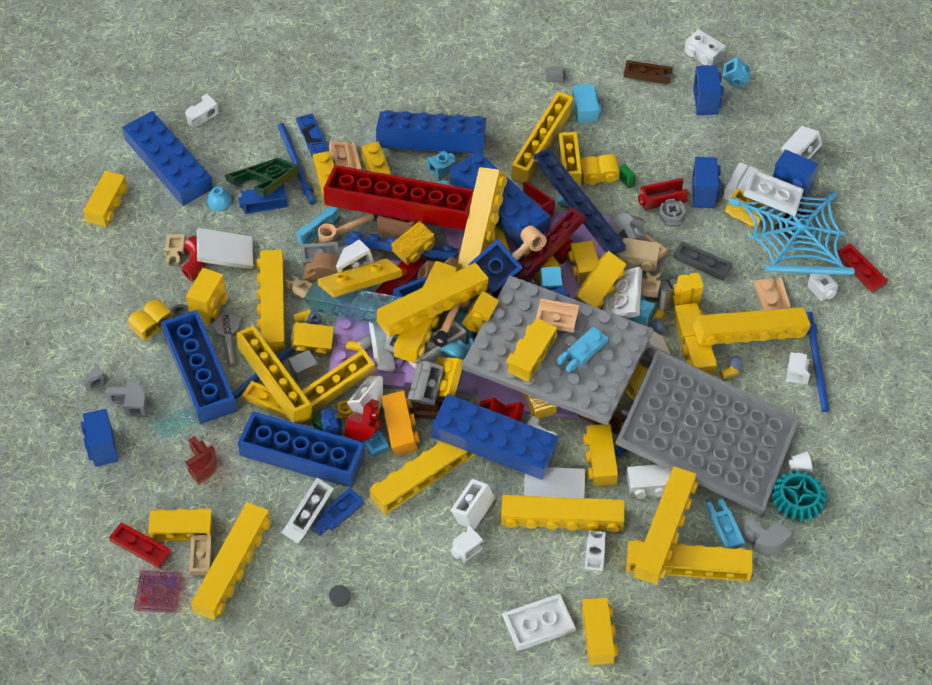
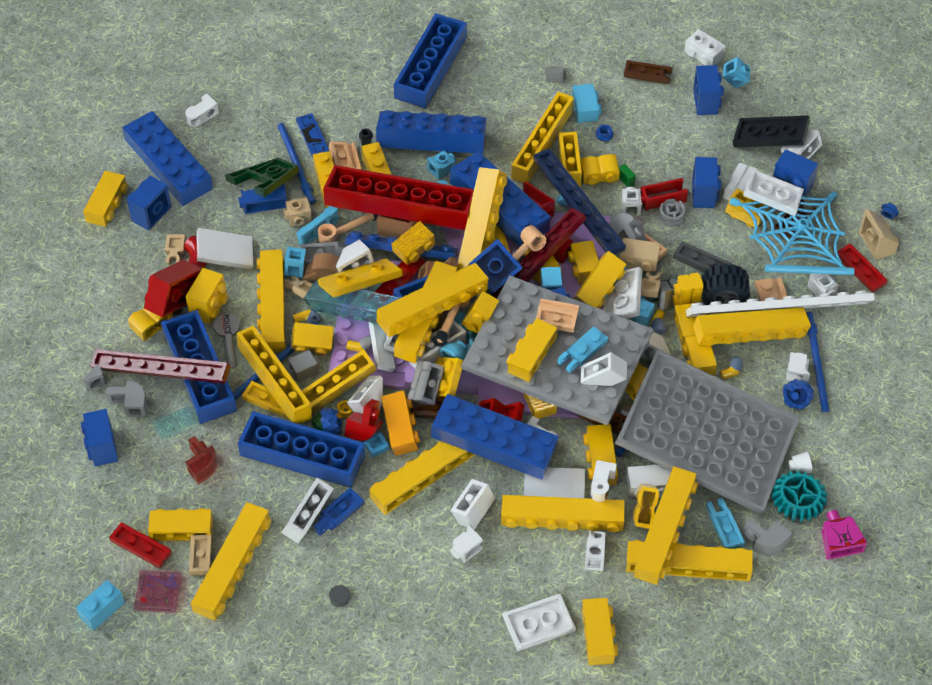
medium azure brick [207,186,232,211] -> none
none -> medium azure brick [76,580,125,631]
none -> plate [90,349,231,384]
none -> blue brick [127,176,172,231]
none -> red brick [144,260,202,318]
none -> tan brick [283,197,312,227]
none -> medium azure brick [284,247,306,278]
none -> black pin [359,128,373,148]
none -> blue brick [393,13,467,108]
none -> white slope [581,352,627,386]
none -> white leg [591,460,617,502]
none -> blue plate [596,125,613,141]
none -> white window [621,187,642,215]
none -> yellow brick [633,483,659,529]
none -> white plate [686,290,875,318]
none -> black wheel [701,264,750,305]
none -> black plate [732,115,810,148]
none -> blue piece [783,379,814,409]
none -> dark pink torso [821,510,867,560]
none -> tan slope [859,209,899,260]
none -> blue plate [881,203,899,220]

